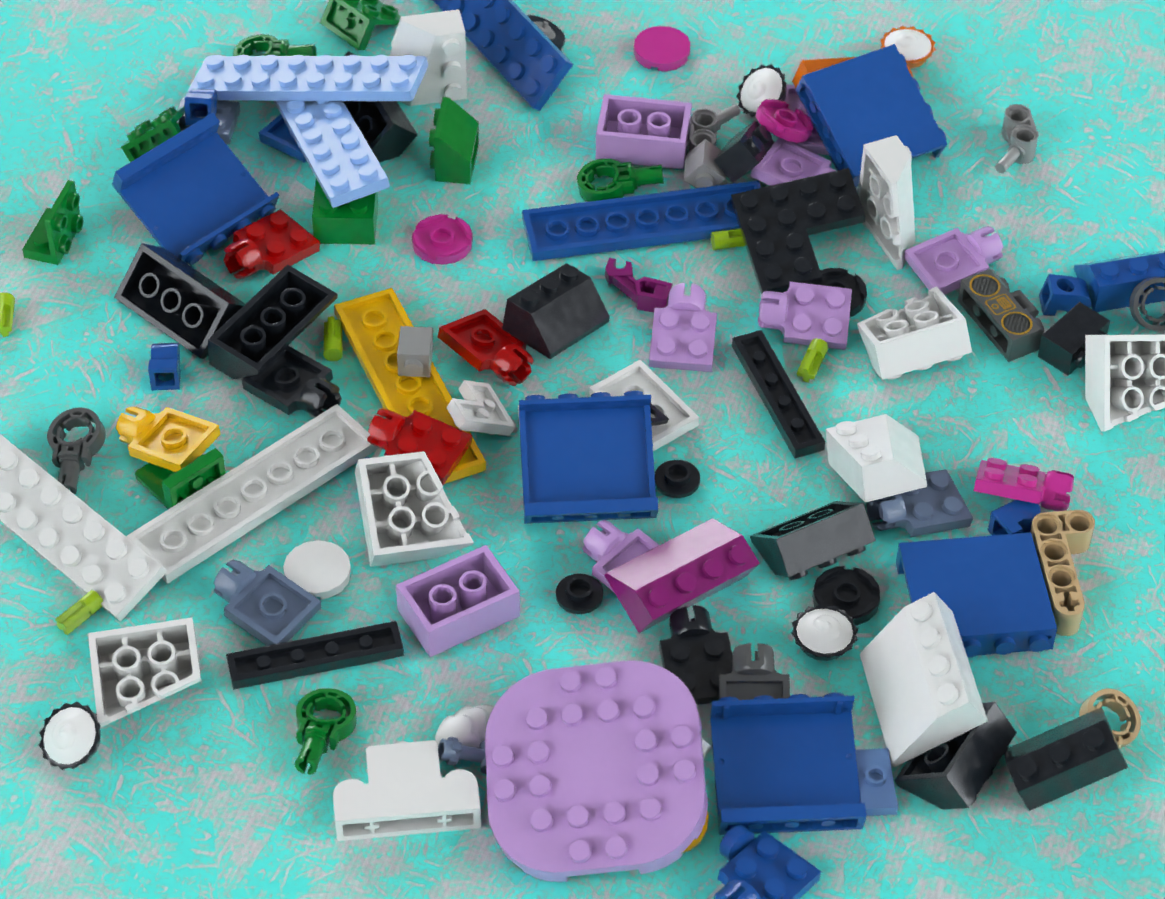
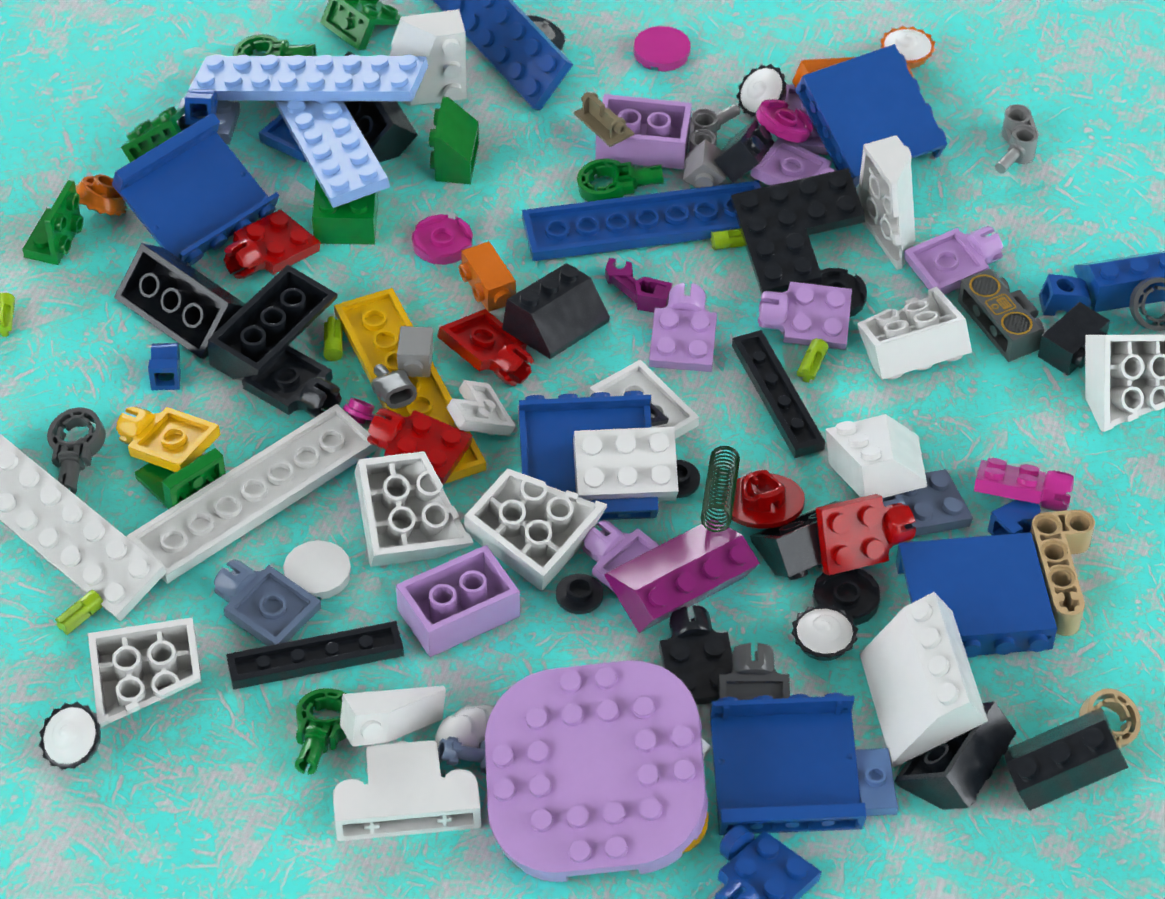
none -> orange piece [75,175,128,216]
none -> white slope [340,686,446,746]
none -> dark pink plate [343,398,375,424]
none -> dark grey piece [371,364,417,409]
none -> orange brick [459,241,516,312]
none -> white wedge [464,468,607,592]
none -> white brick [573,427,678,502]
none -> dark tan hinge [574,92,634,147]
none -> dark green piece [701,446,740,532]
none -> red piece [722,470,805,529]
none -> plate [816,494,916,575]

